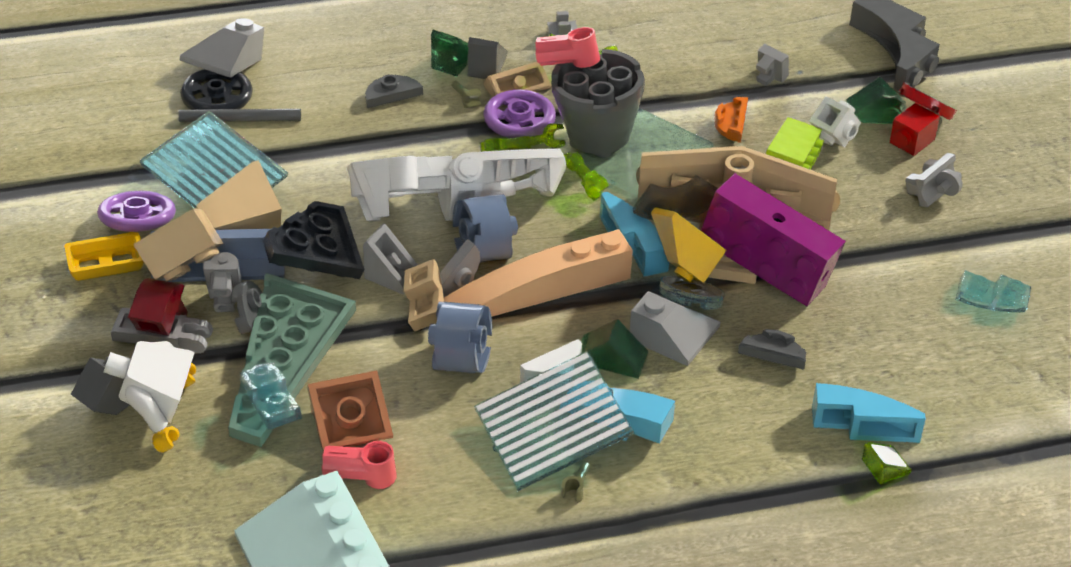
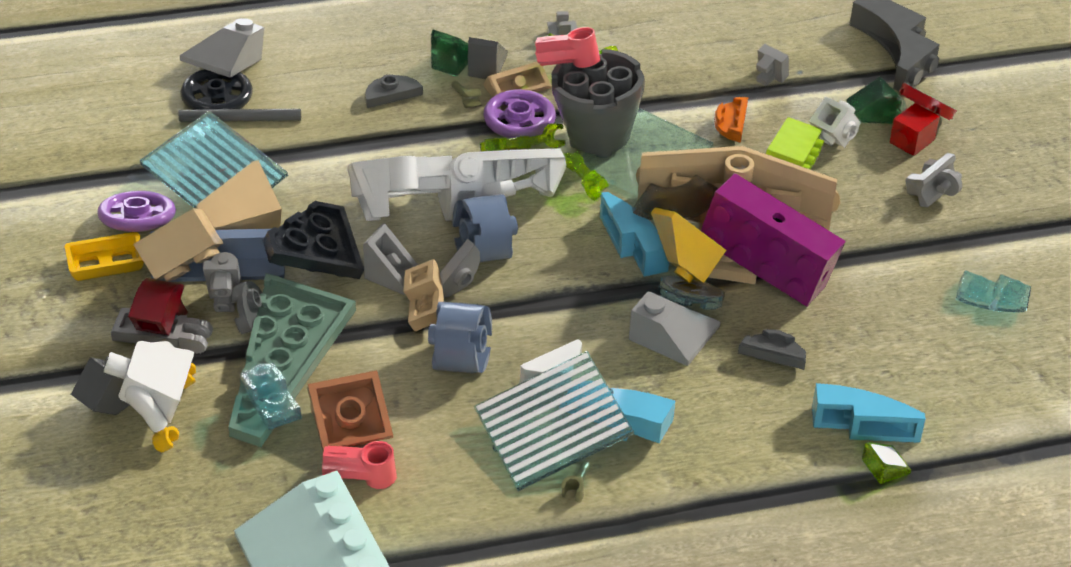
light nougat wedge [444,229,633,317] -> none
clear green slope [581,319,649,379] -> none

